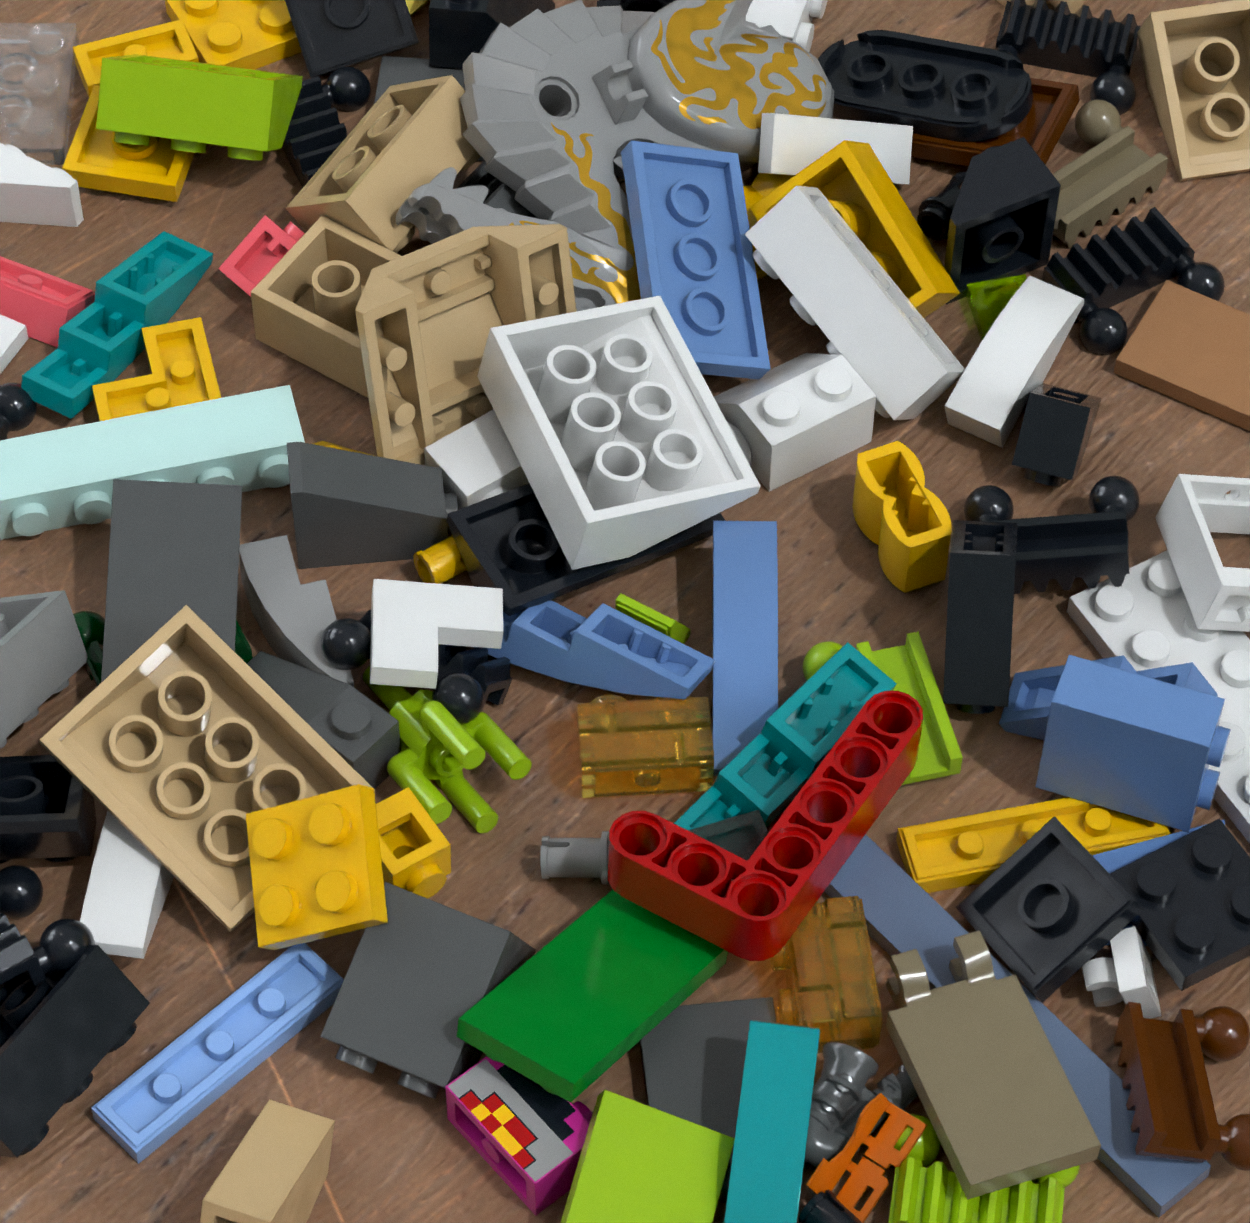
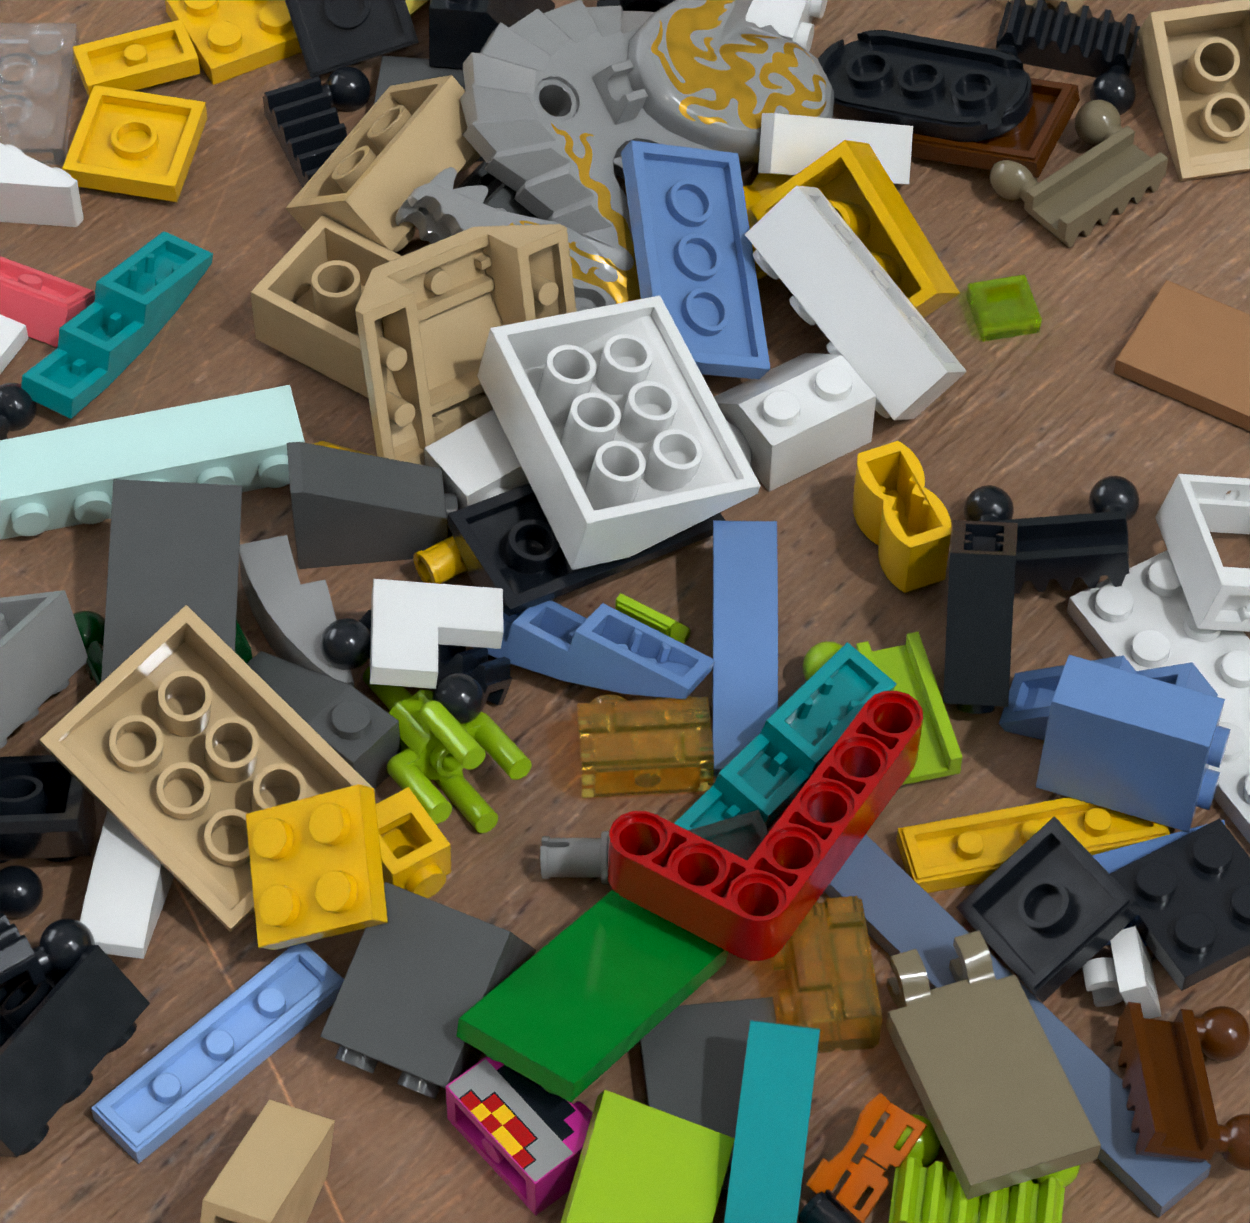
yellow plate [92,317,221,421] -> none
lime slope [96,54,303,161] -> none
coral bracket [218,215,305,297] -> none
dark grey piece [804,1042,918,1166] -> none
black pin [917,172,966,241] -> none
black slope [944,137,1061,305] -> none
white slope [944,276,1084,448] -> none
black slope [1012,383,1101,486] -> none
black gear [1042,207,1225,355] -> none

